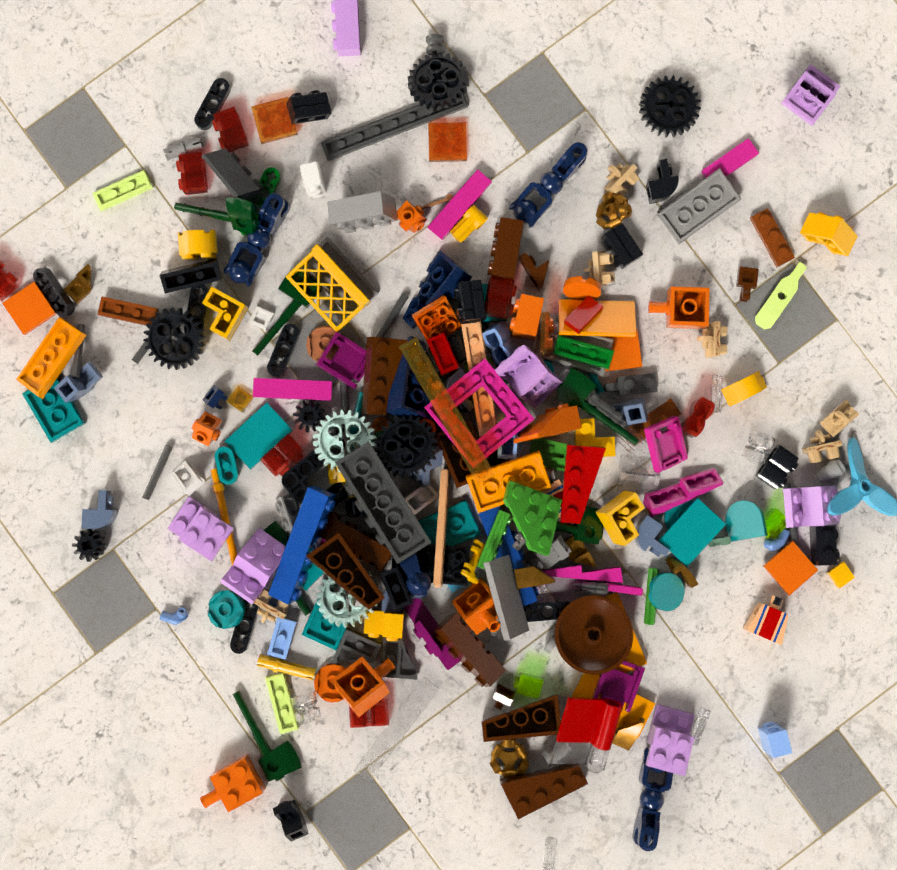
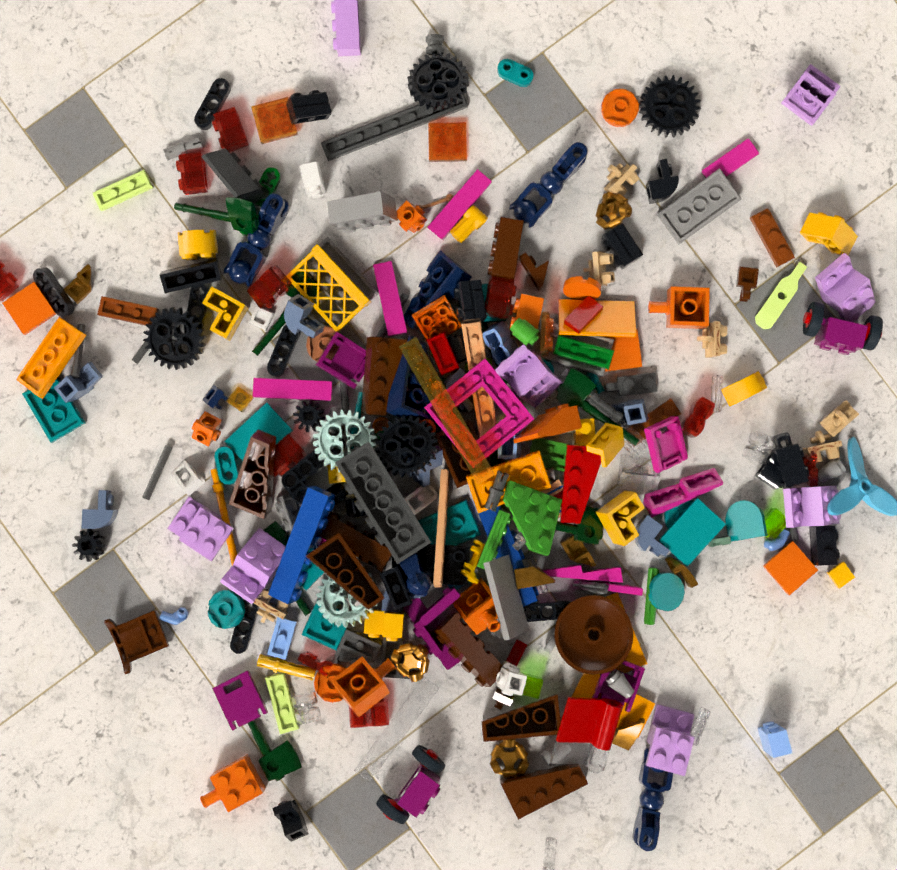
light grey brick [533,536,572,570] -> none
torso [743,595,788,645] -> none
none -> reddish brown piece [104,610,169,674]
none -> magenta container [212,670,268,731]
none -> reddish brown wedge [229,429,276,519]
none -> clear red brick [247,265,291,309]
none -> sand blue brick [284,294,325,338]
none -> clear red plate [297,651,334,676]
none -> dark pink slope [373,261,407,338]
none -> brick [376,745,445,824]
none -> pearl gold piece [391,643,430,682]
none -> magenta container [420,586,461,626]
none -> dark grey pin [484,470,509,512]
none -> white brick [496,666,527,696]
none -> teal plate [497,59,534,87]
none -> red piece [505,639,527,667]
none -> bright green brick [510,318,540,346]
none -> yellow panel [586,422,624,467]
none -> orange tile [601,89,639,127]
none -> light grey cone [606,669,634,699]
none -> black brick [770,432,809,488]
none -> brick [803,302,883,355]
none -> clear red plate [803,451,818,487]
none -> lavender bracket [815,253,876,322]

